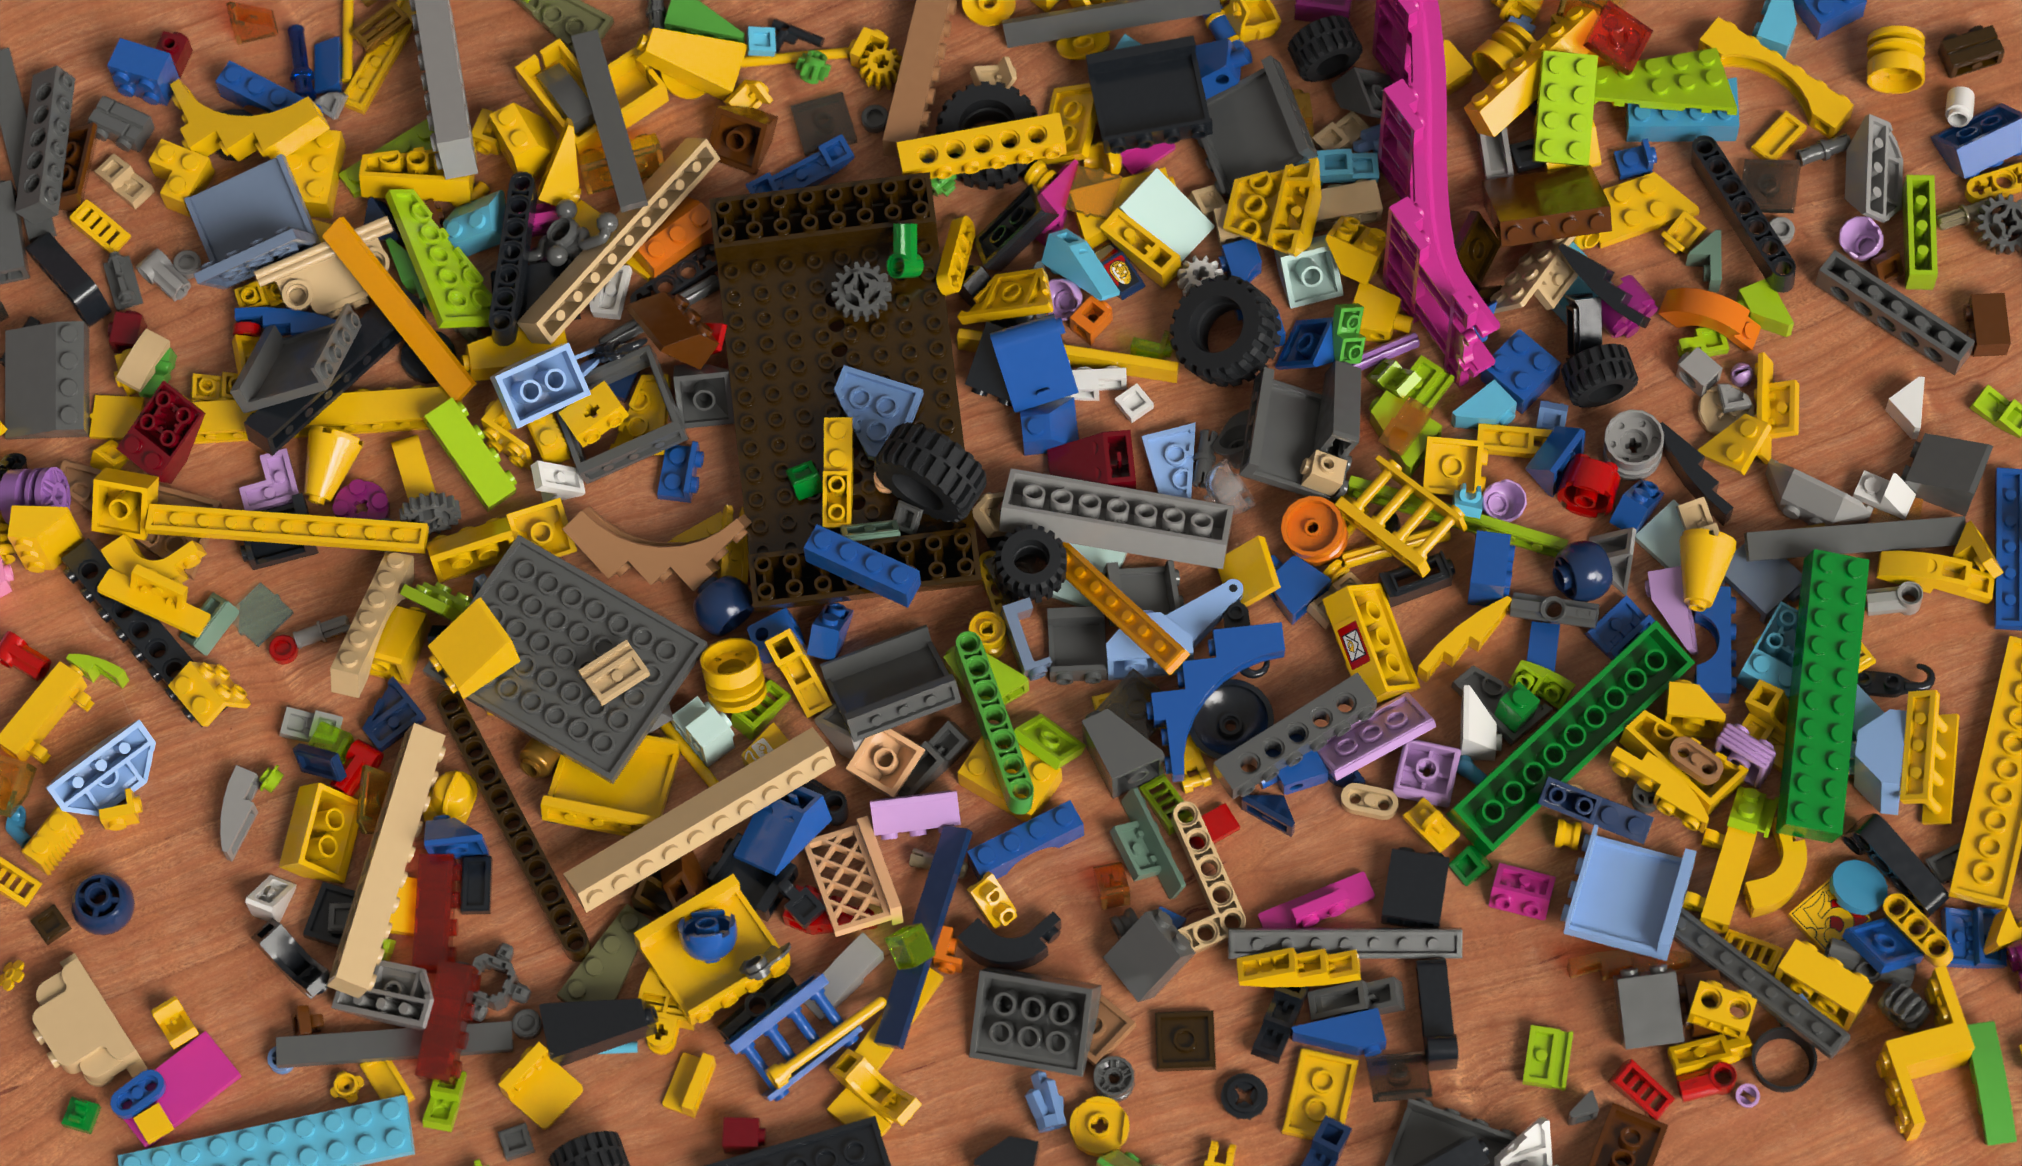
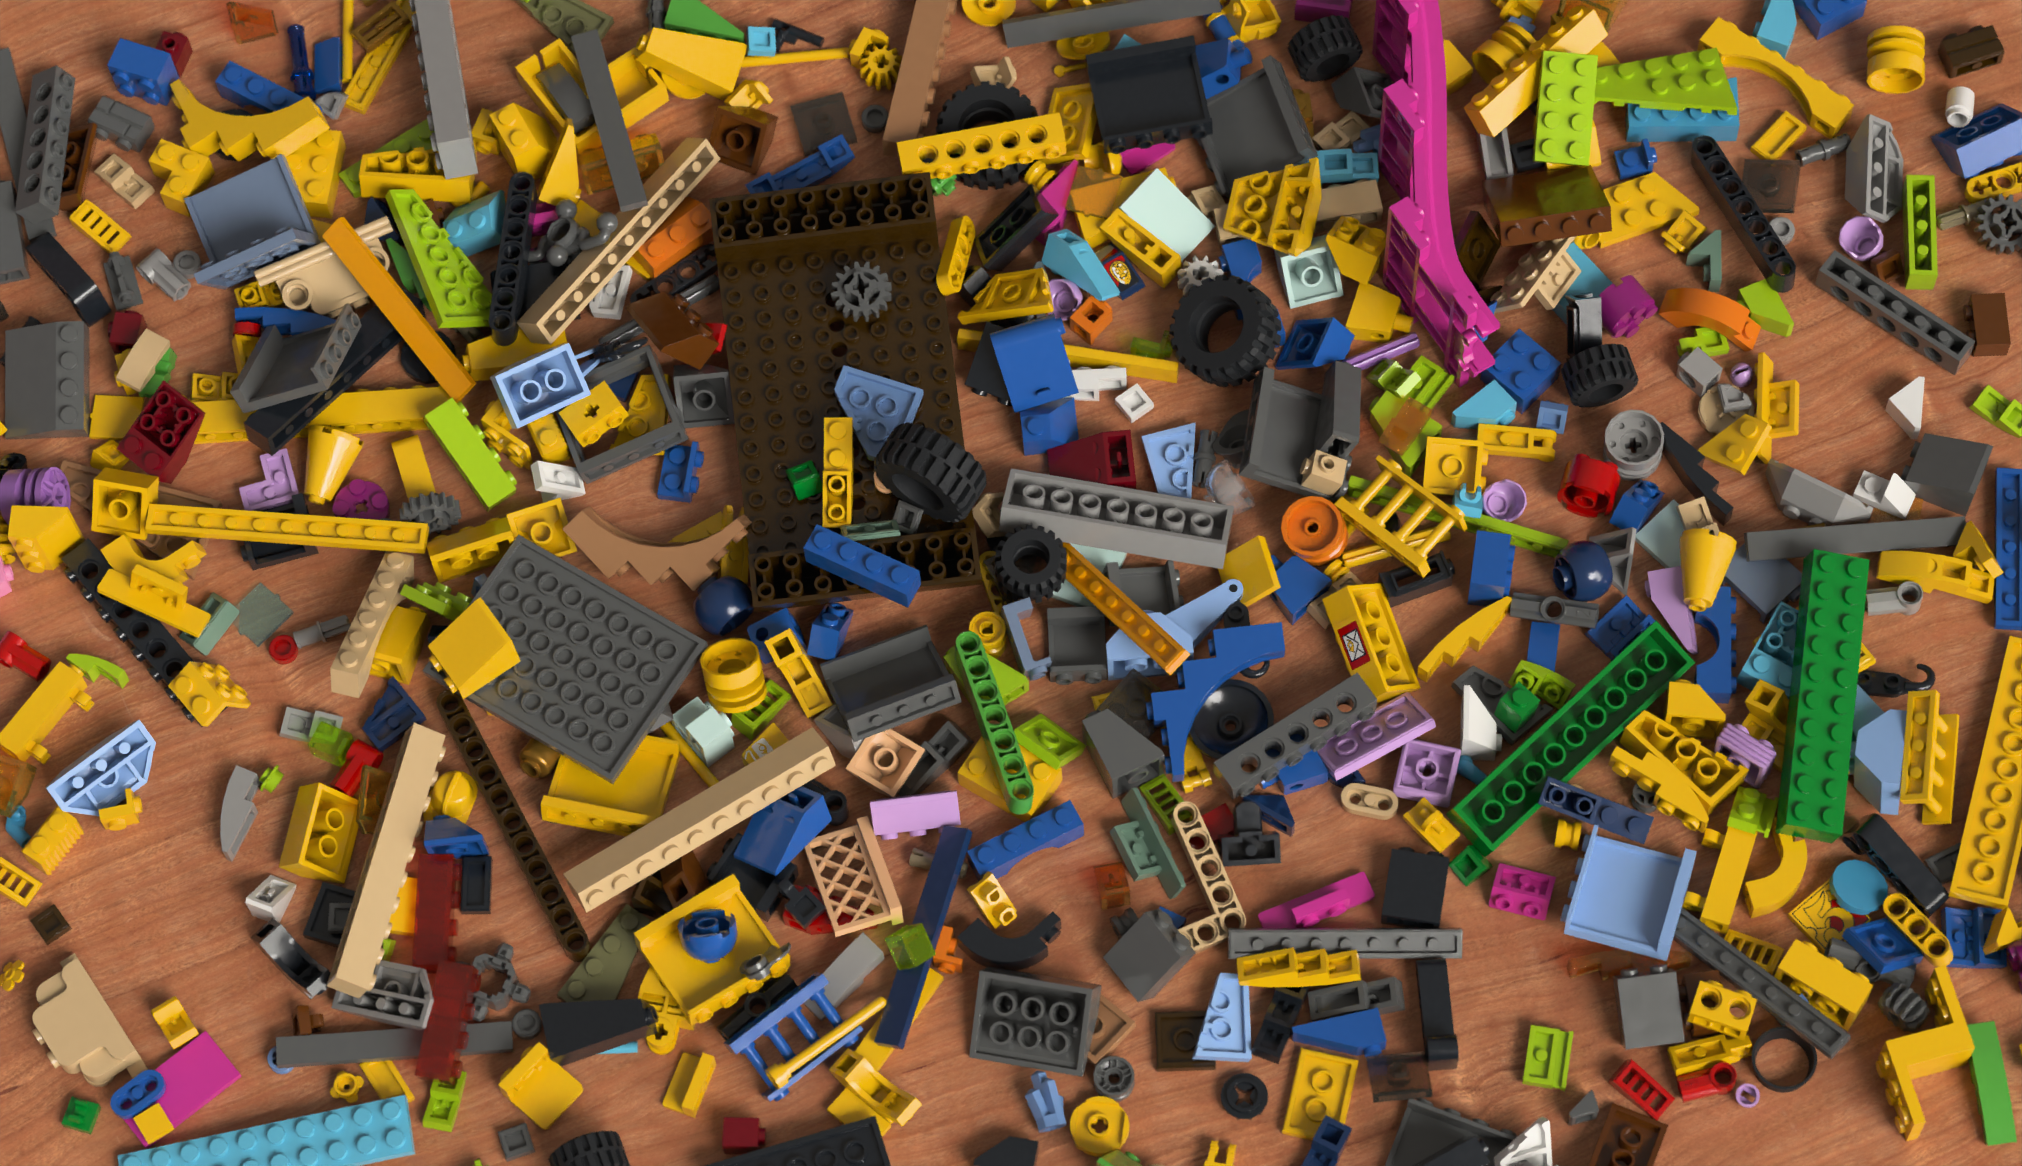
dark blue wheel [71,872,135,936] -> none
dark blue tile [293,743,347,782] -> none
tan plate [578,640,650,706] -> none
bright green gear [795,50,831,84] -> none
green piece [886,223,924,278] -> none
bright green slope [1333,303,1366,364] -> none
blue slope [1525,426,1586,497] -> none
black slope [1558,243,1651,329] -> none
clear red plate [1583,0,1653,76] -> none
medium nougat plate [1668,737,1723,785] -> none
none -> yellow hinge [1054,62,1086,77]
none -> light blue wing [1192,973,1252,1062]
none -> black brick [1218,800,1281,867]

